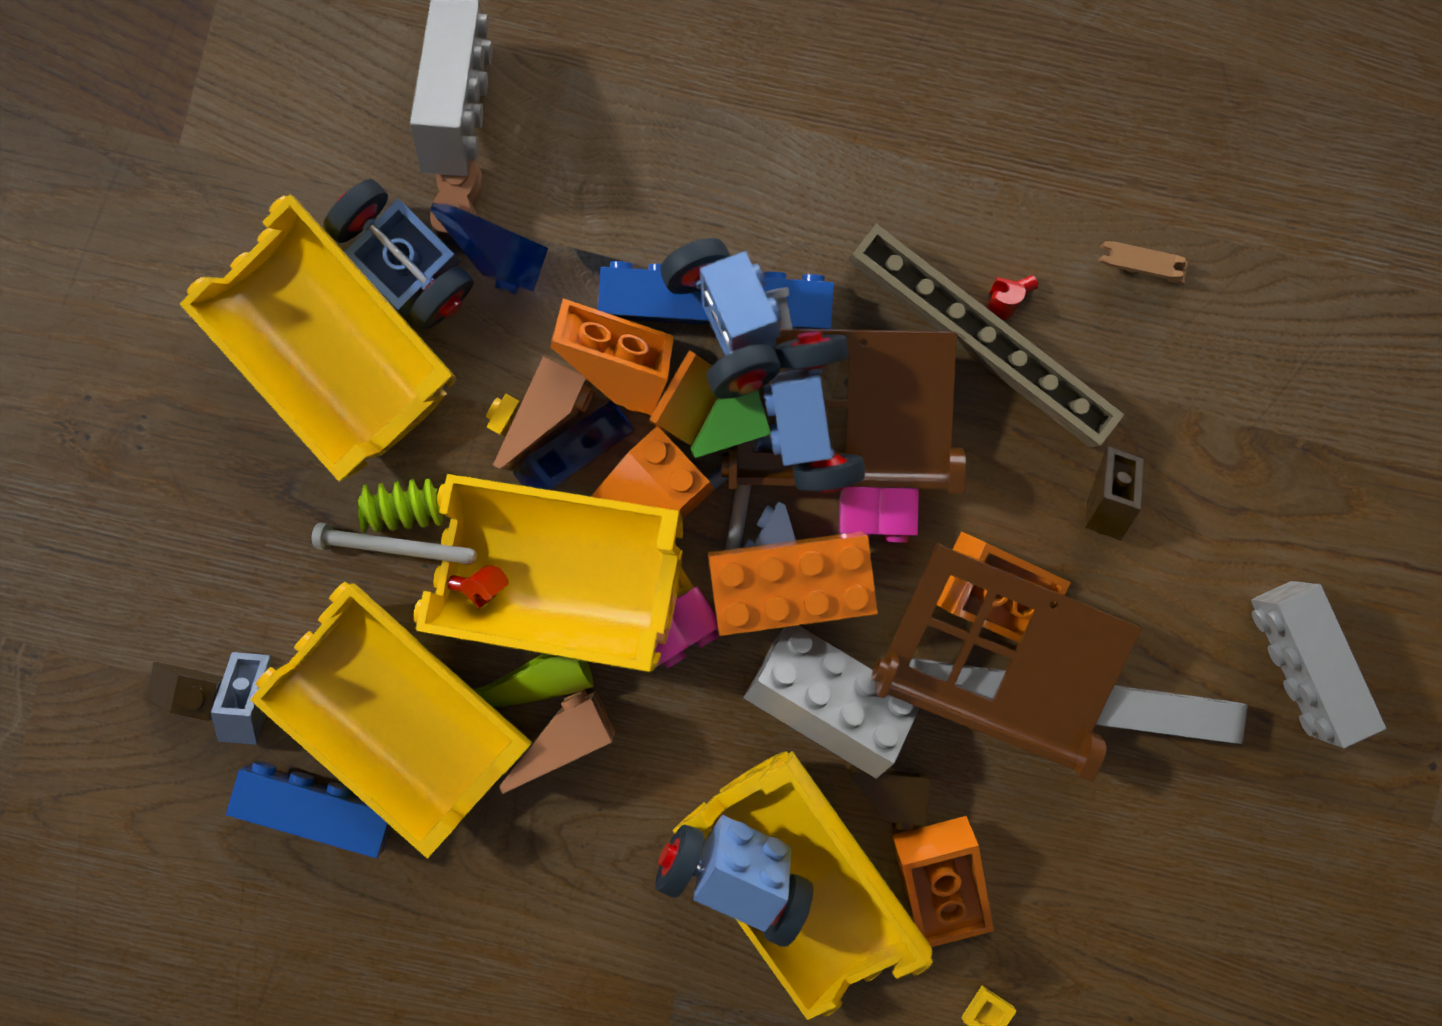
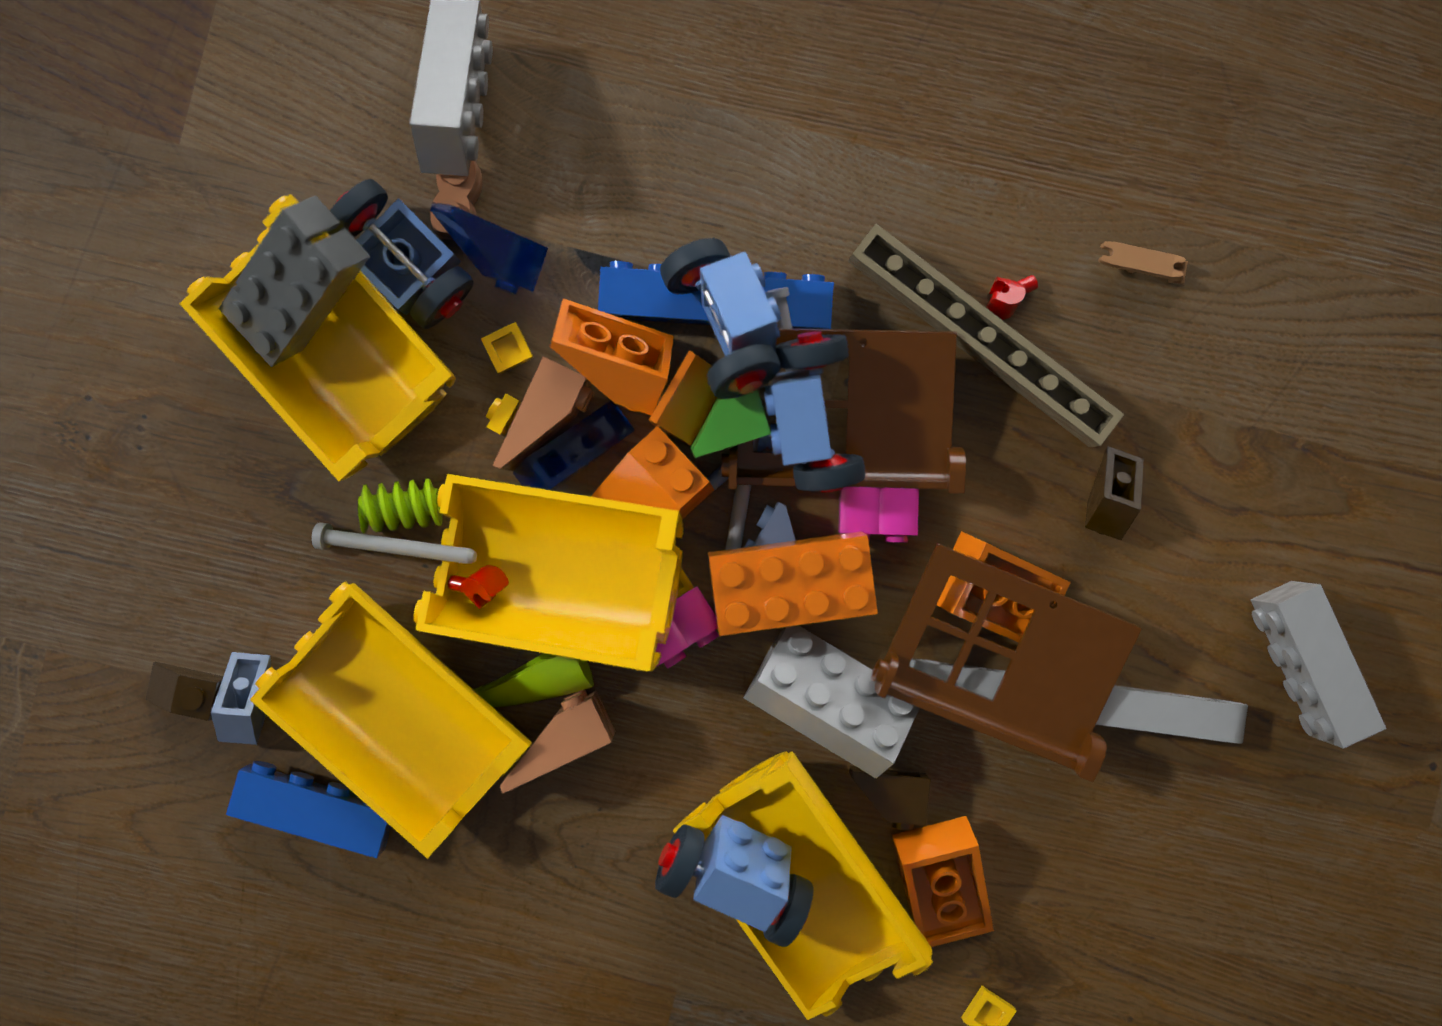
none -> dark grey piece [219,195,370,367]
none -> yellow plate [481,322,534,375]

